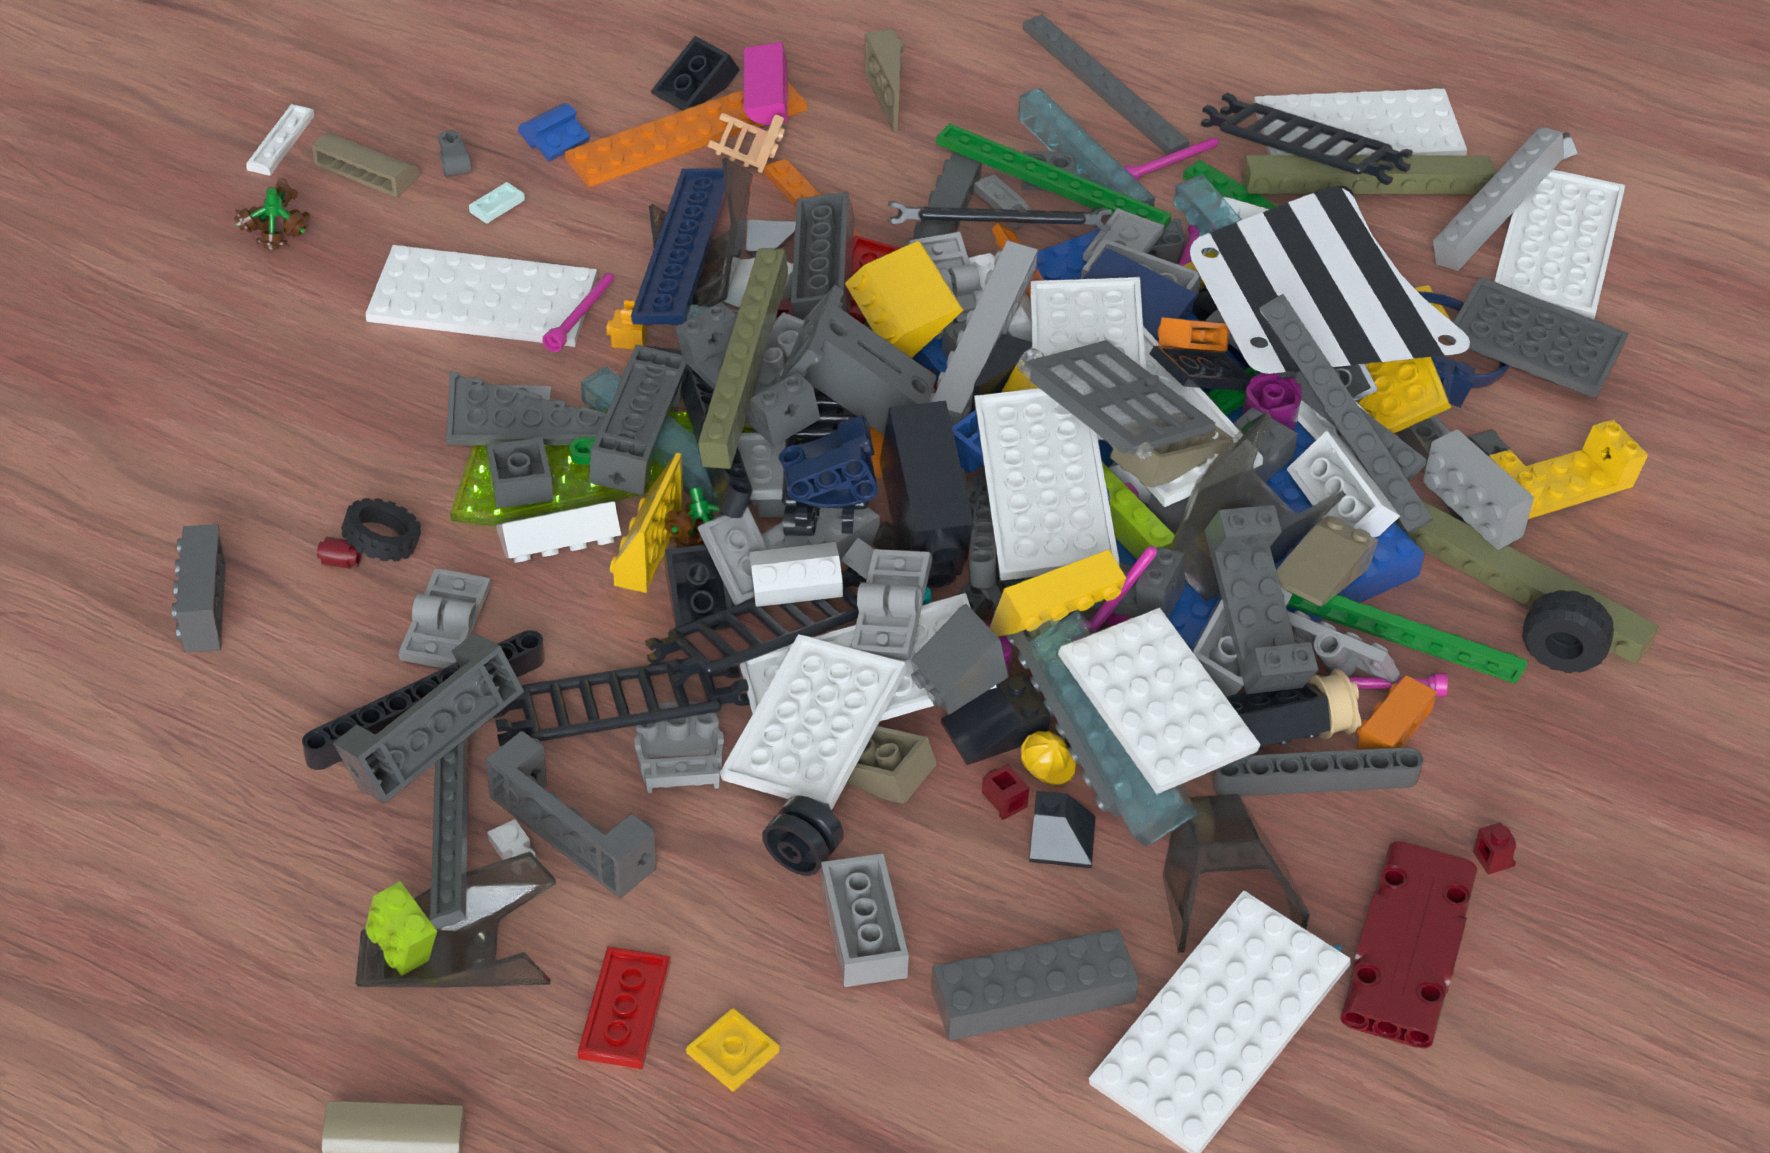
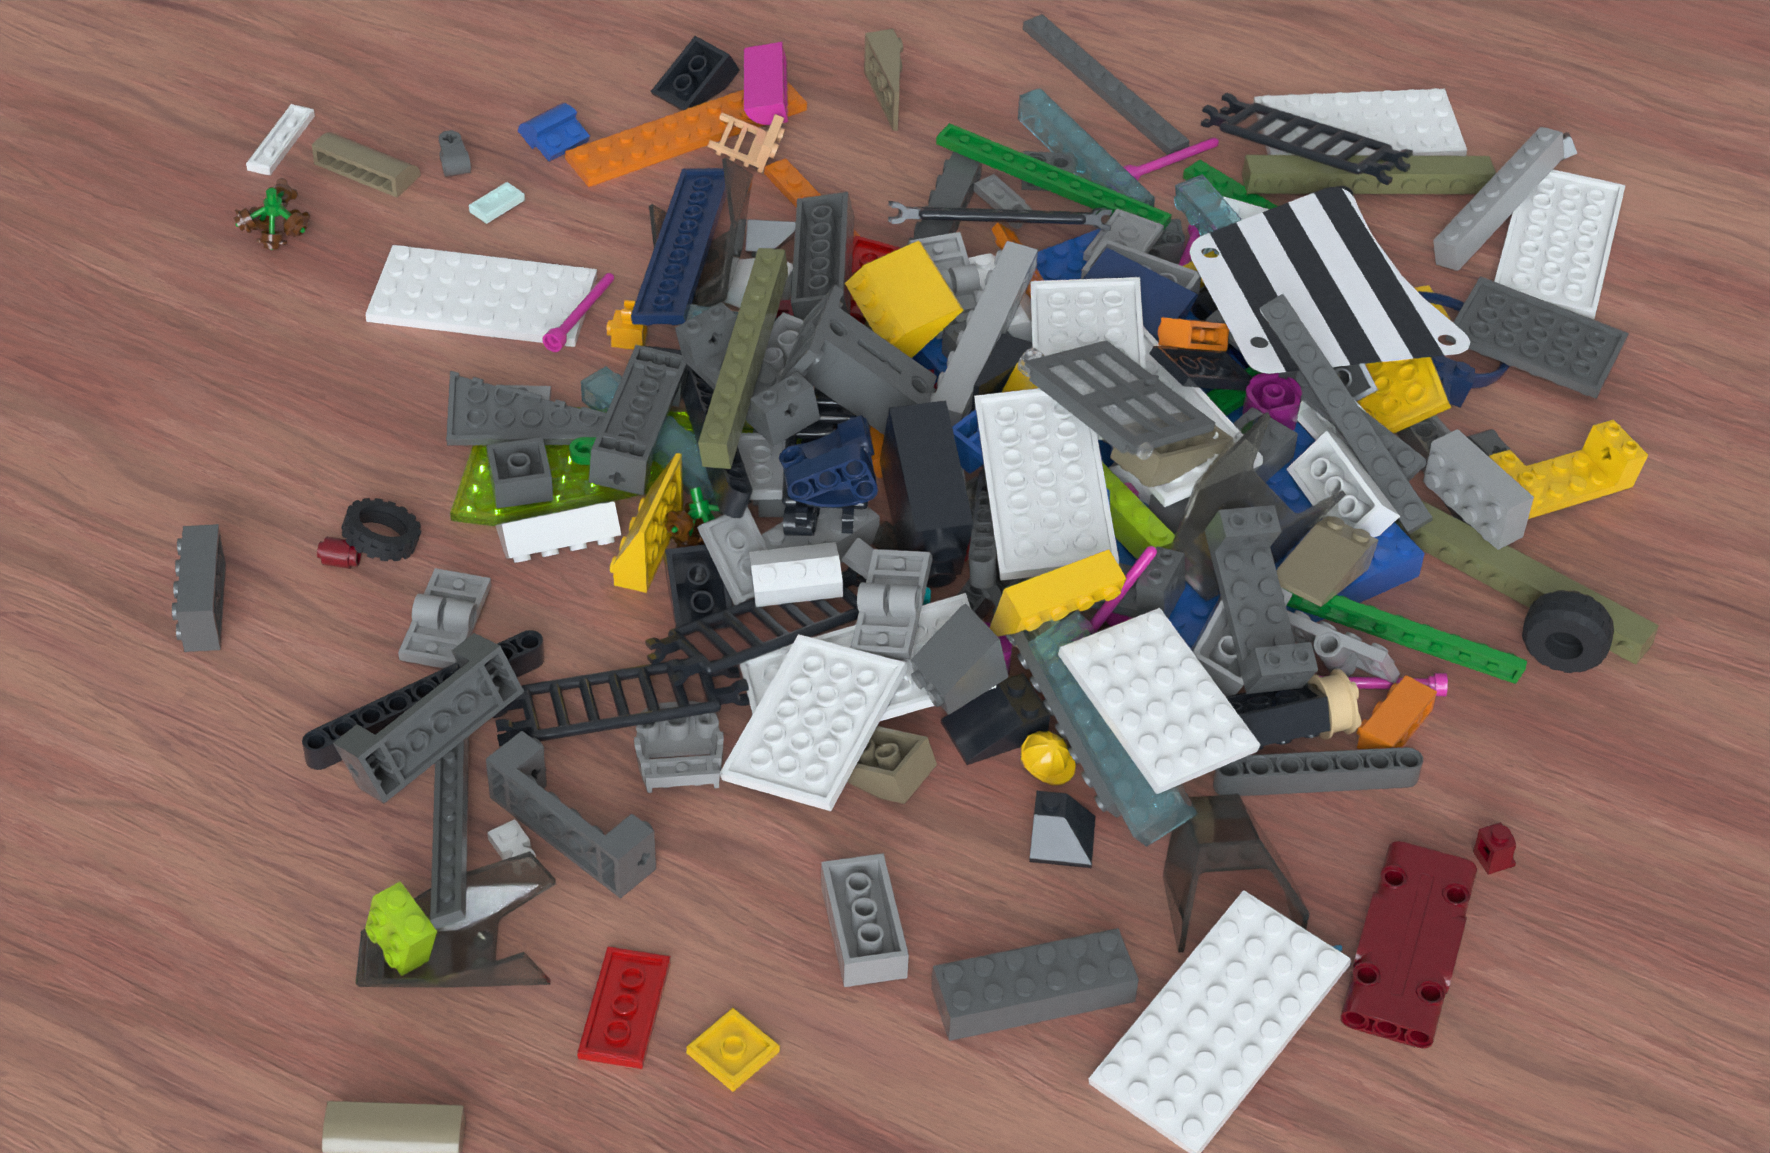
black wheel [763,795,844,876] -> none
dark red brick [982,764,1029,820] -> none

